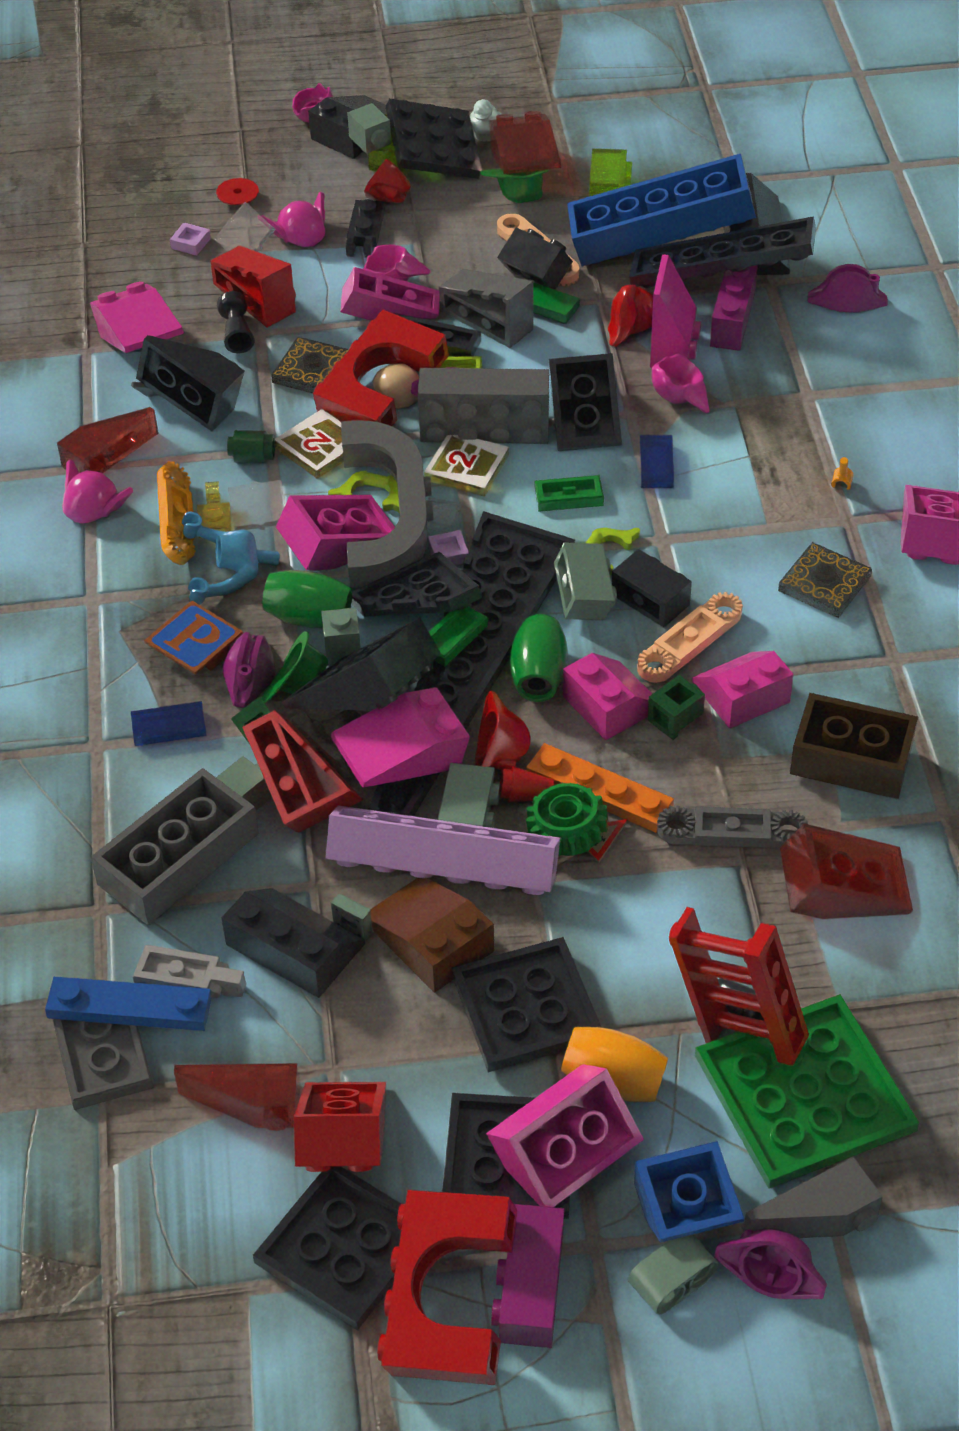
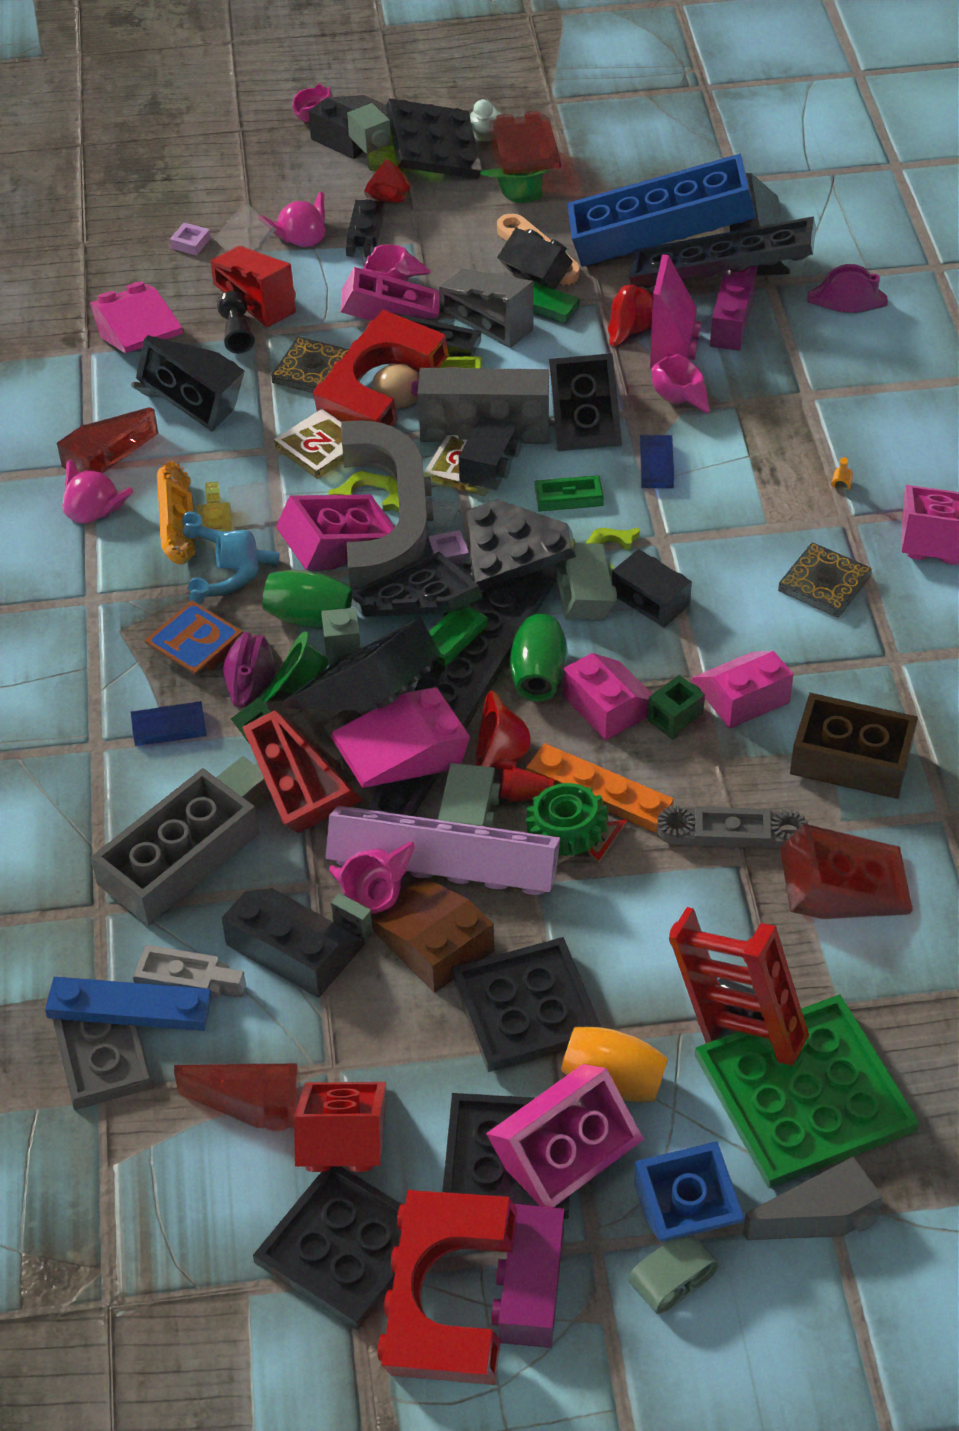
red piece [216,178,259,205] -> none
dark green brick [227,430,275,463] -> none
clear neon green brick [589,148,632,197] -> none
light nougat plate [637,592,743,683] -> none
magenta hat [714,1228,827,1299] -> none
none -> dark pink piece [329,841,415,914]
none -> black brick [458,416,522,490]
none -> black plate [467,499,576,591]

